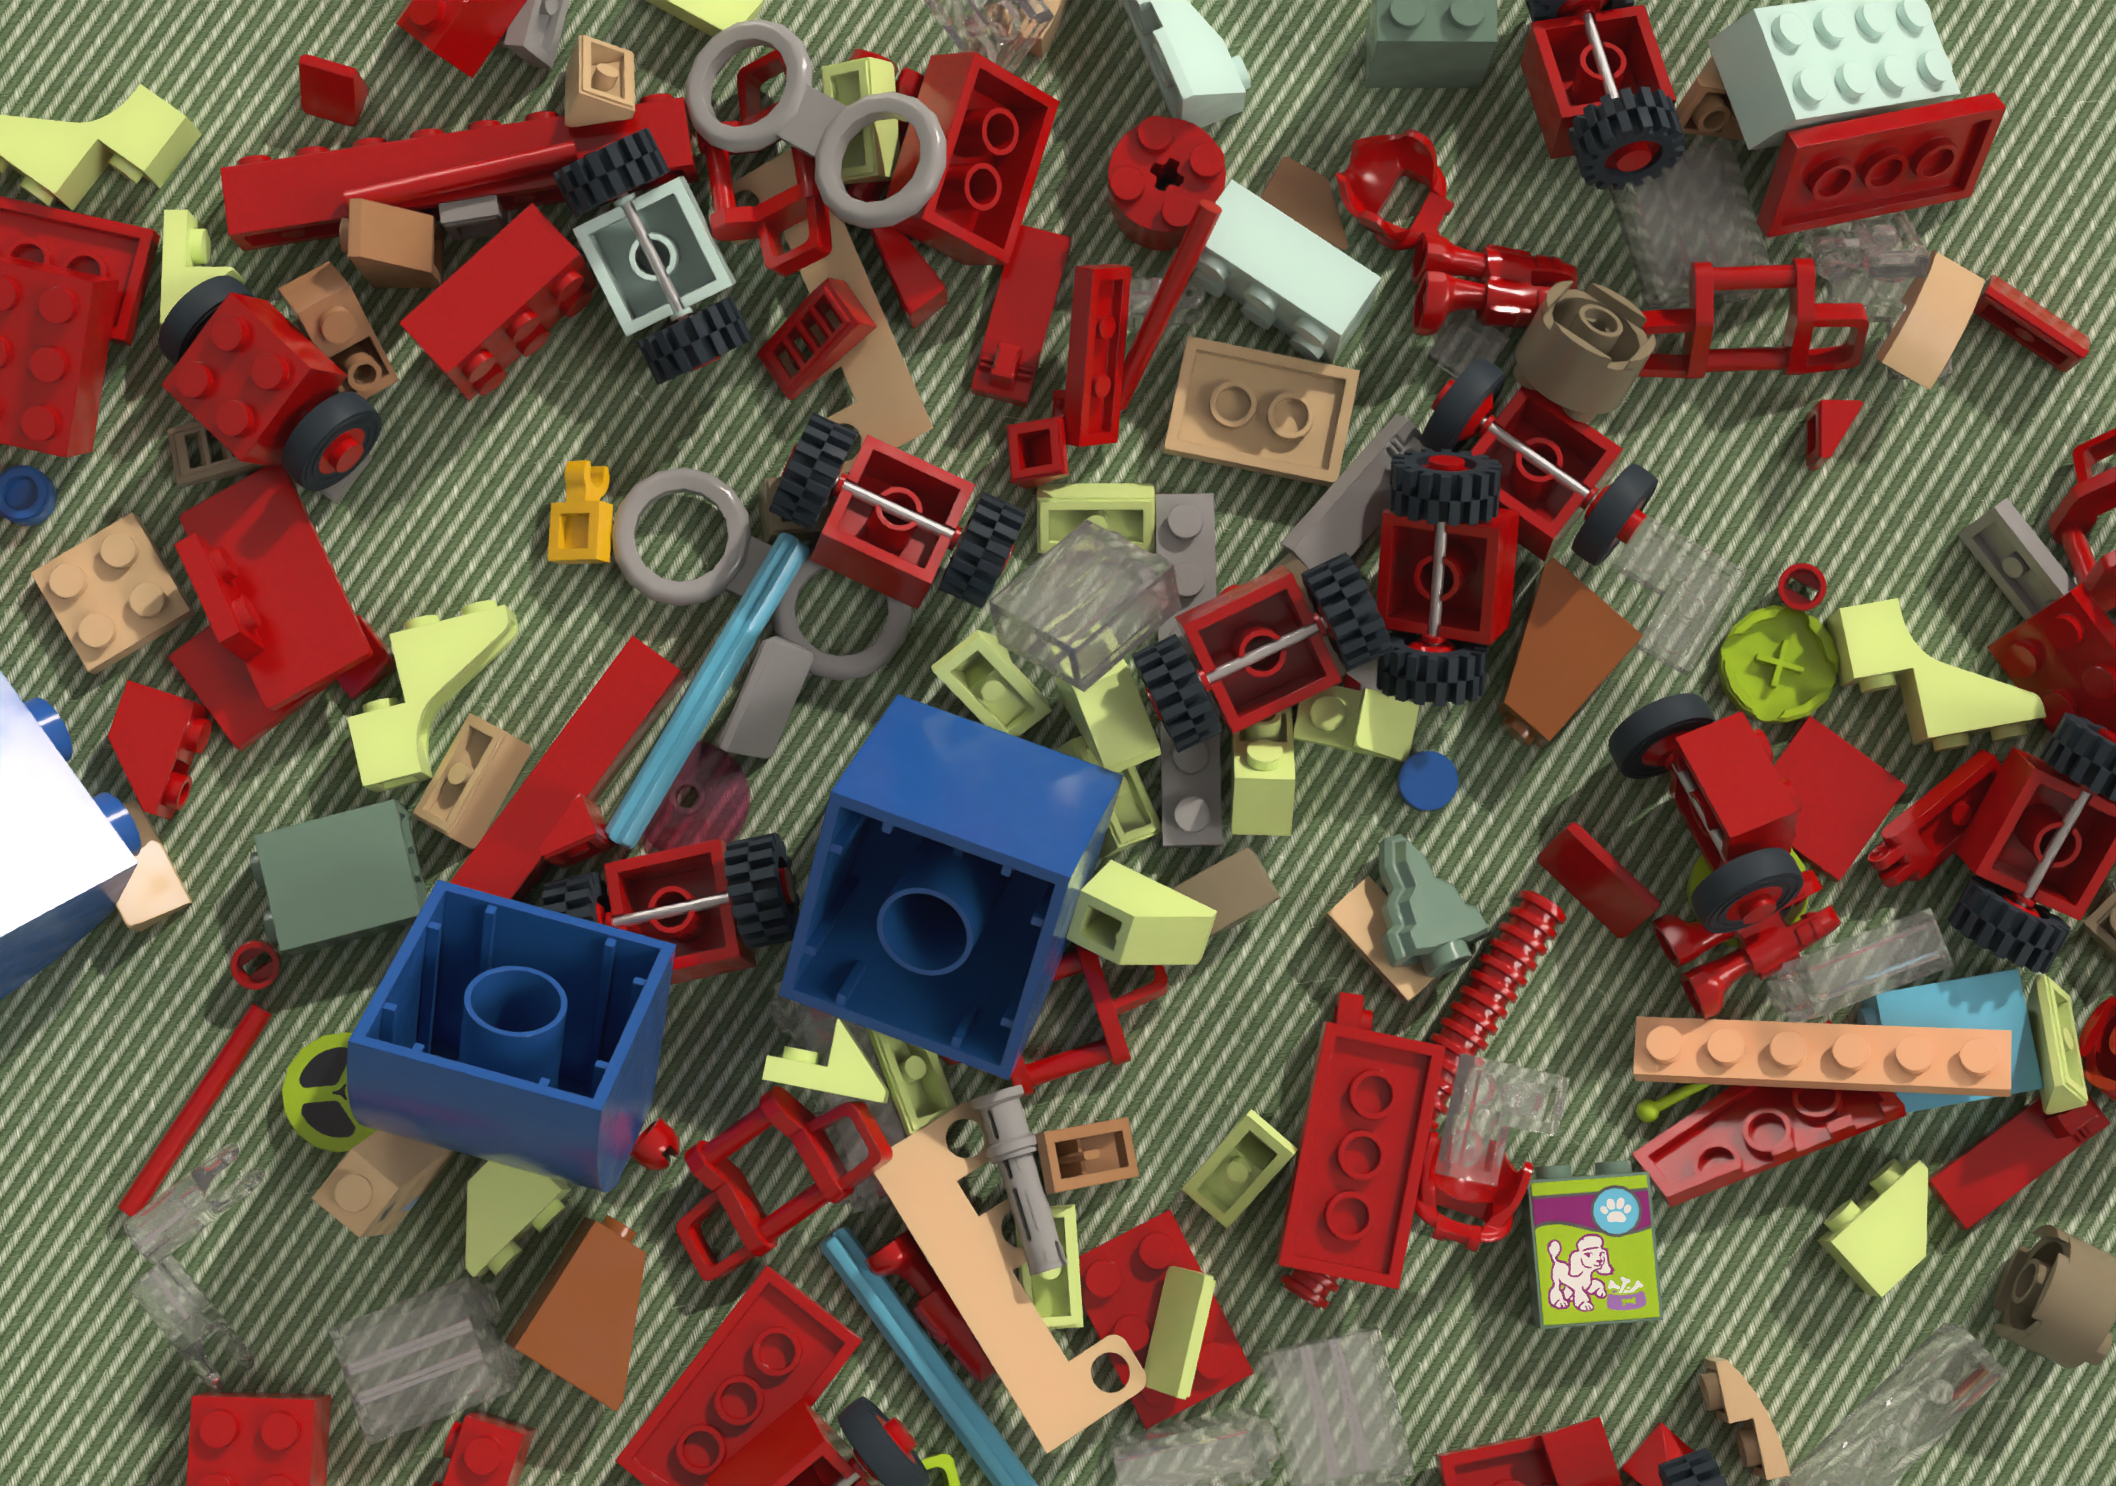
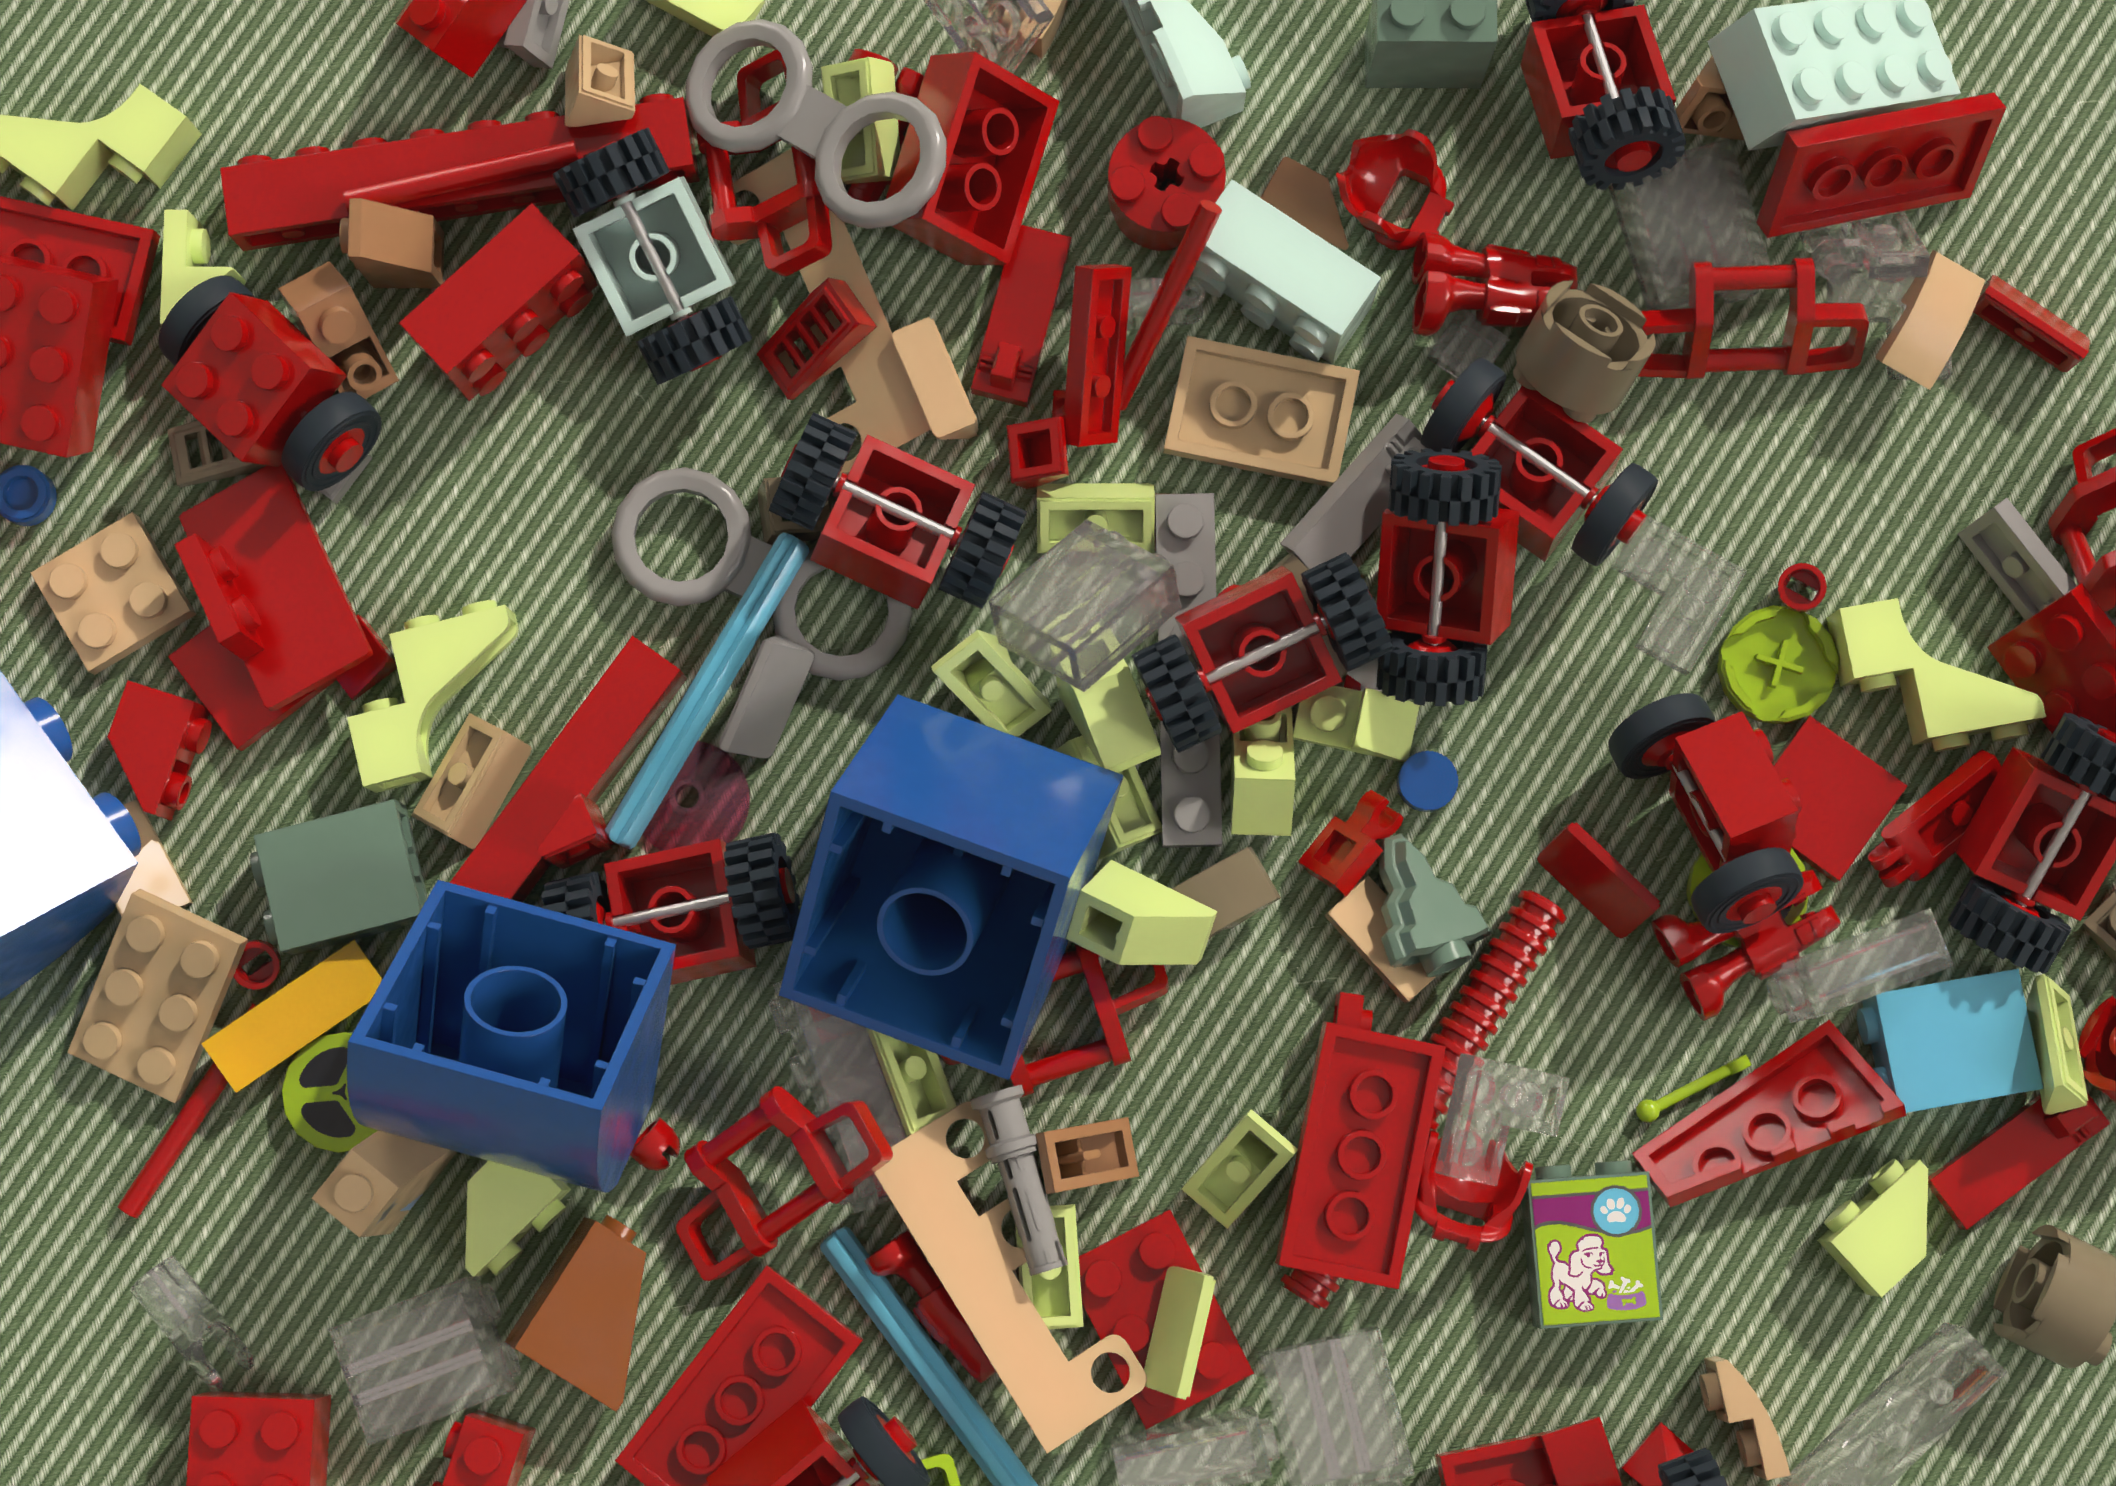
clear piece [123,1143,264,1265] -> none
red slope [299,54,369,127] -> none
light grey tile [438,195,508,241] -> none
yellow plate [547,460,613,565] -> none
yellowish green slope [762,1018,890,1104] -> none
red slope [869,199,948,329] -> none
dark orange slope [1497,557,1643,749] -> none
light nougat plate [1633,1016,2012,1097] -> none
red slope [1806,399,1863,470] -> none
none -> tan plate [67,888,248,1103]
none -> yellow tile [201,939,382,1093]
none -> tan slope [892,317,979,440]
none -> red plate [1298,790,1404,896]

